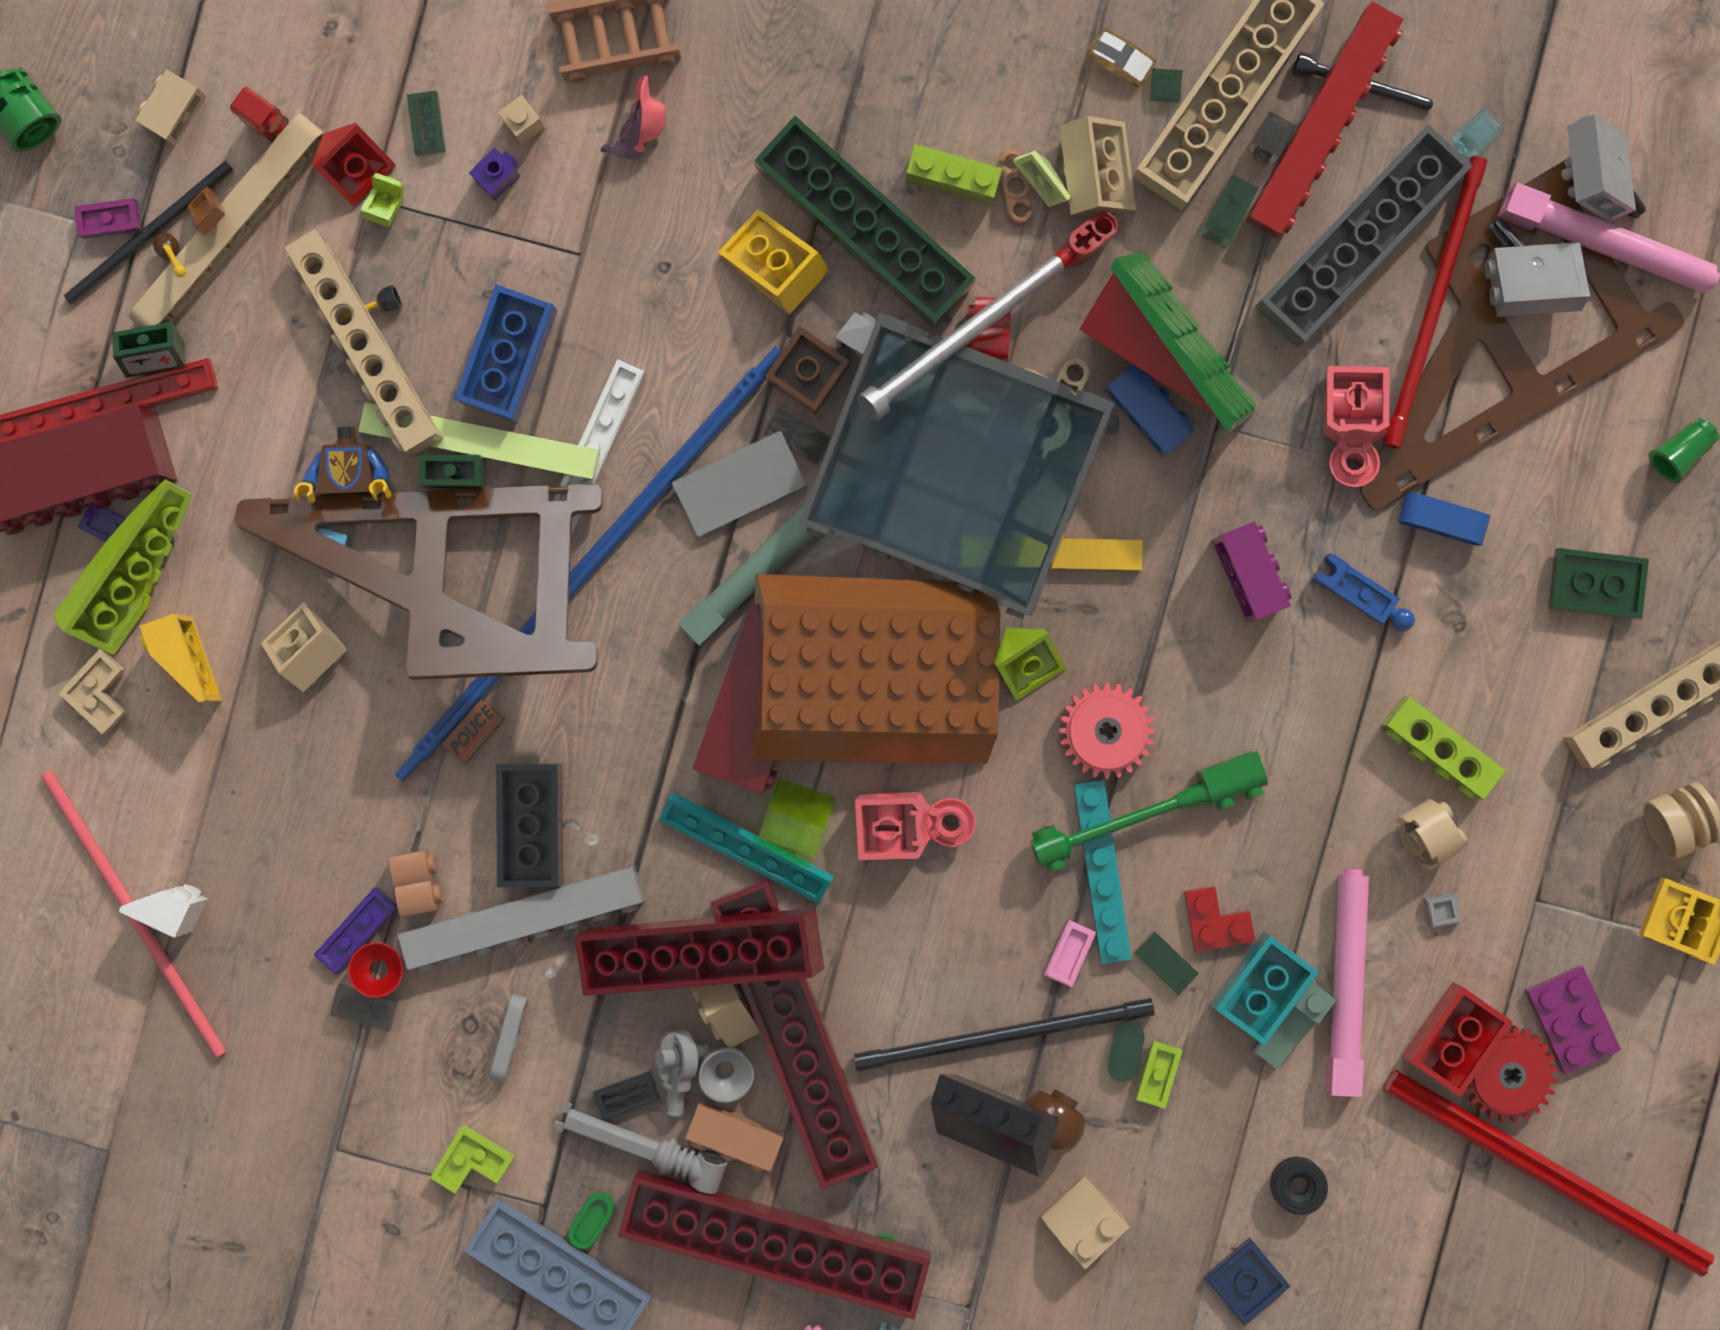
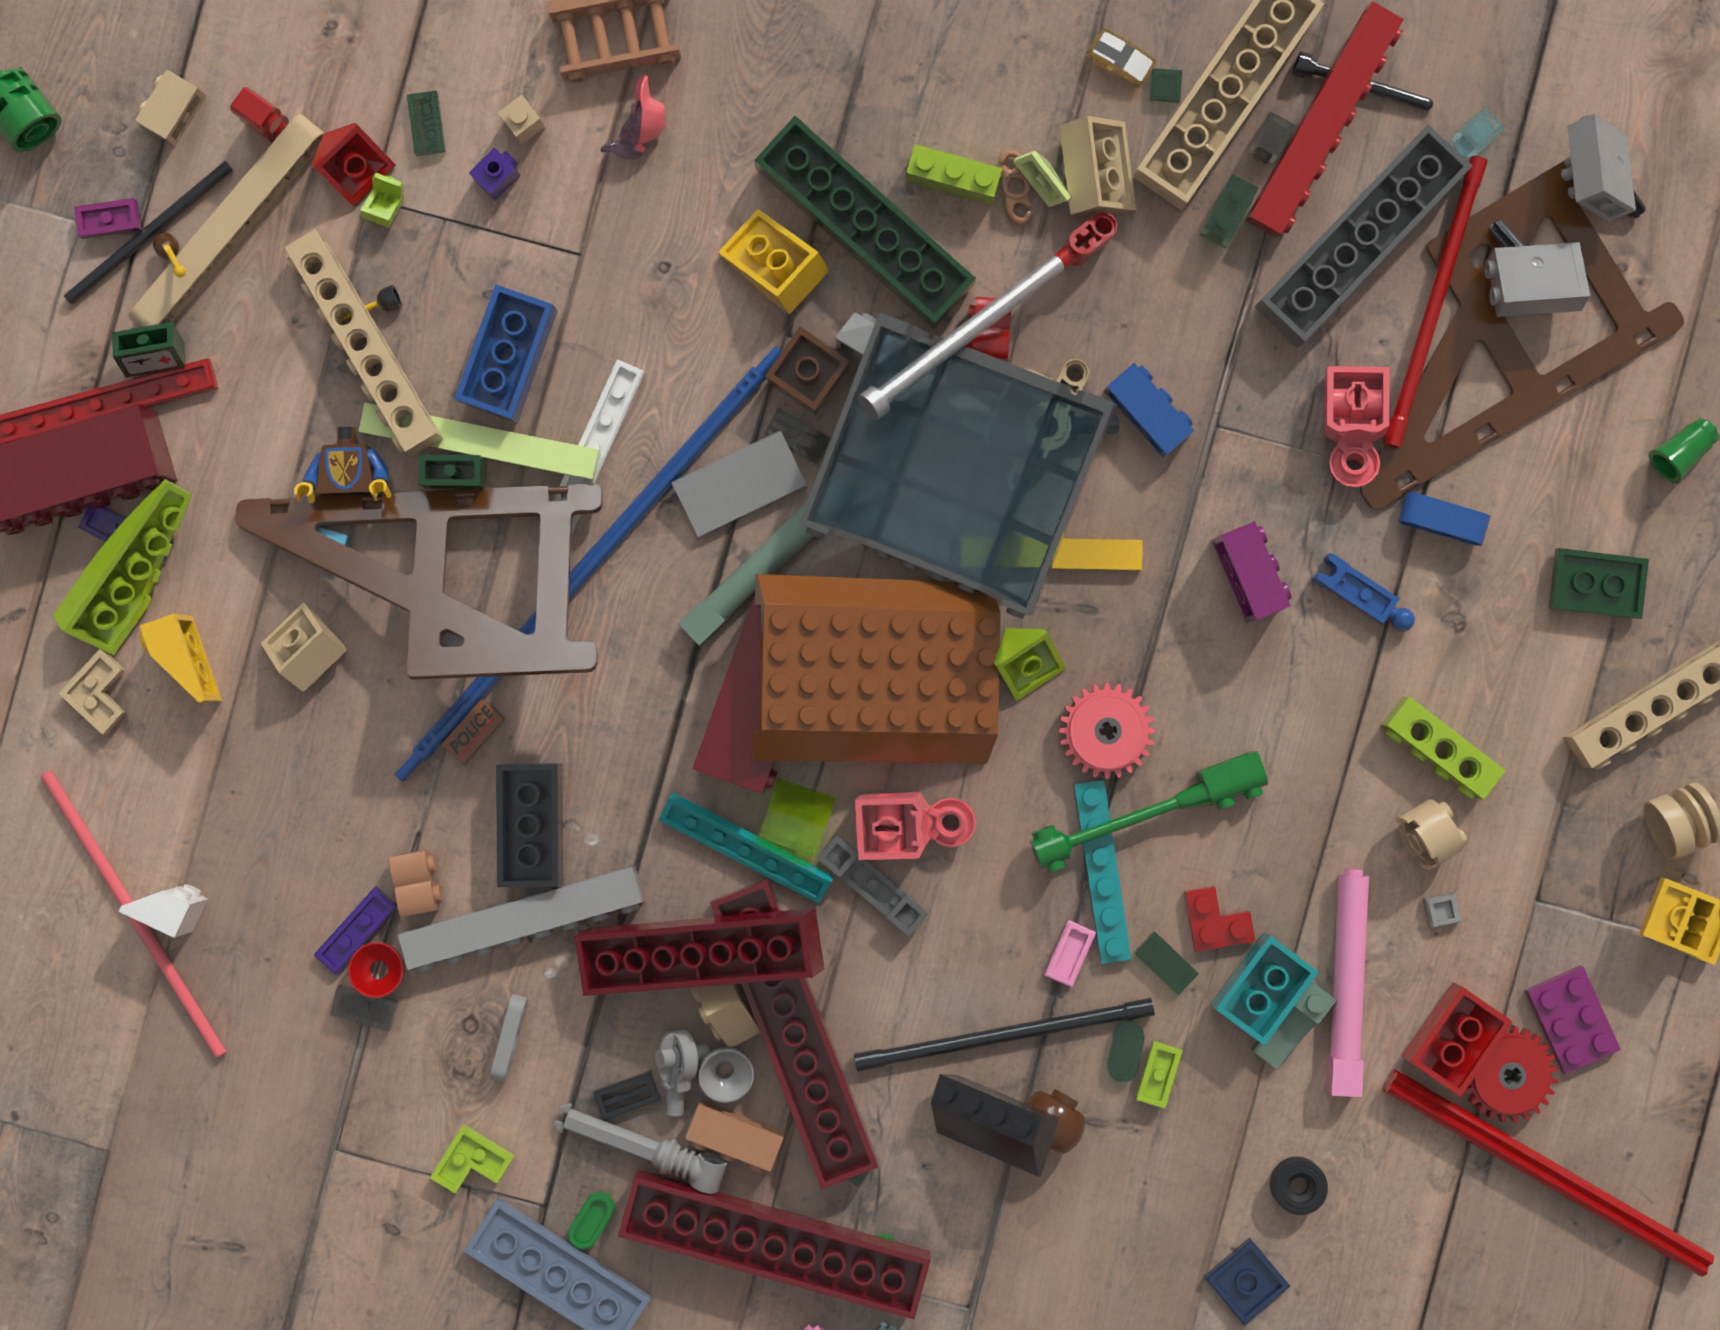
dark orange tile [187,186,225,236] -> none
tan slope [1040,1175,1130,1269] -> none
piece [1079,252,1256,432] -> none
bright pink brick [1498,182,1720,293] -> none
none -> dark grey slope [817,835,929,937]

